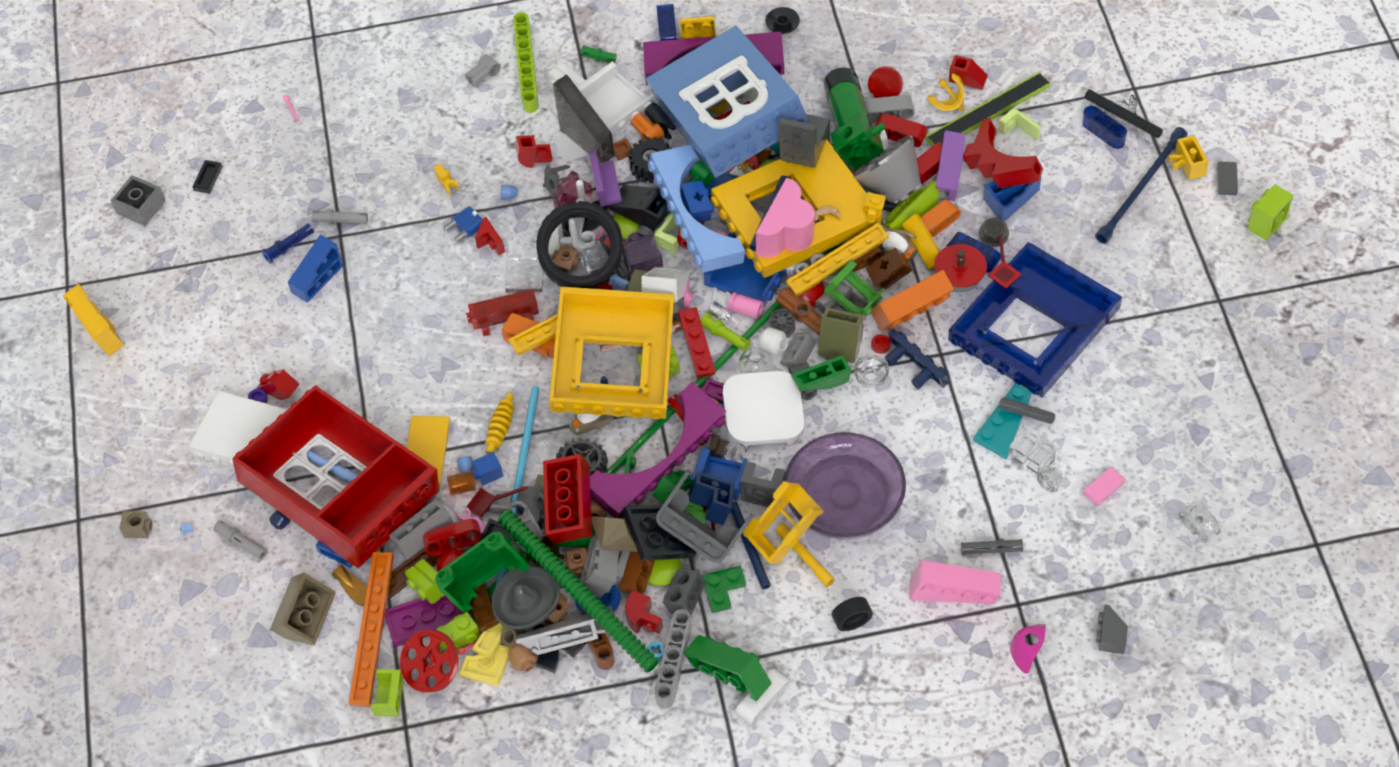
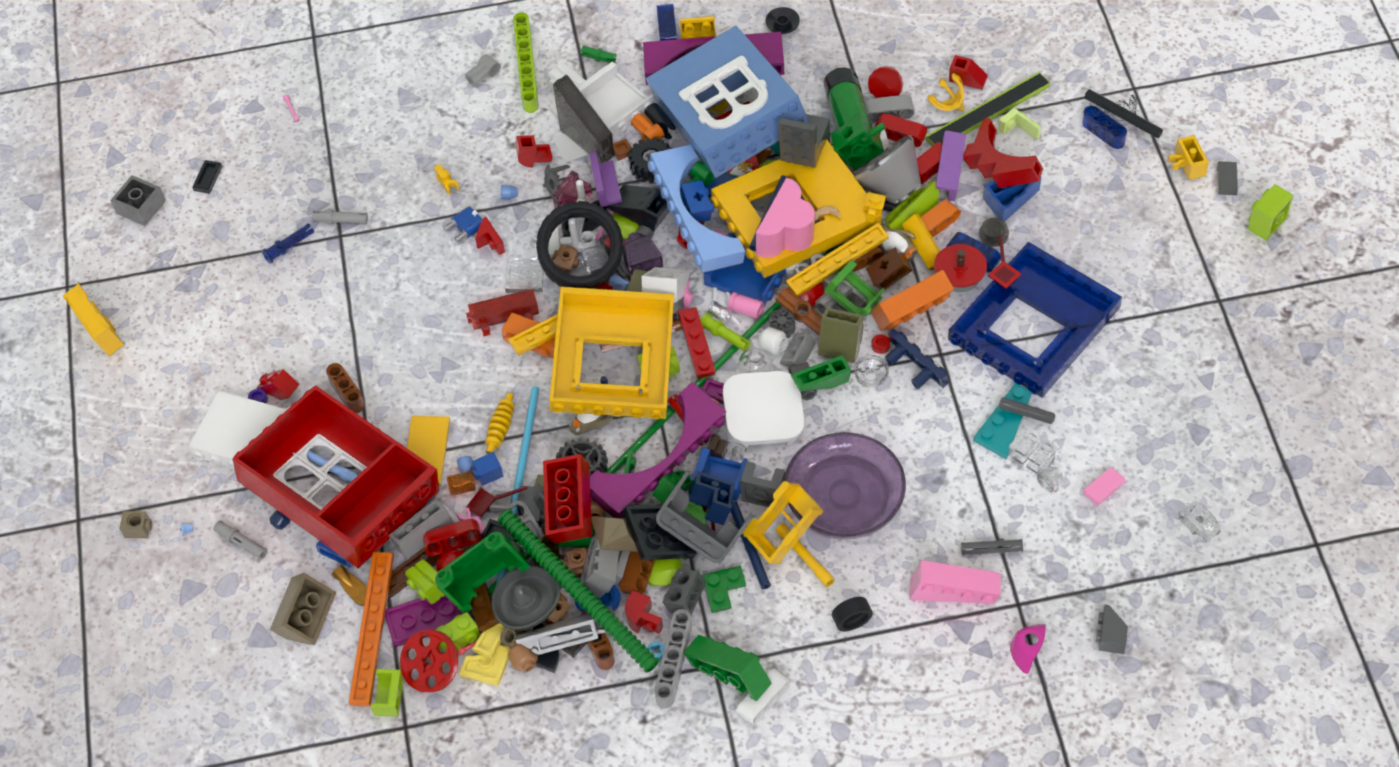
blue wedge [288,234,344,303] -> none
yellowish green bracket [654,213,678,255] -> none
dark blue hose [1095,127,1188,244] -> none
none -> dark orange beam [326,363,365,413]

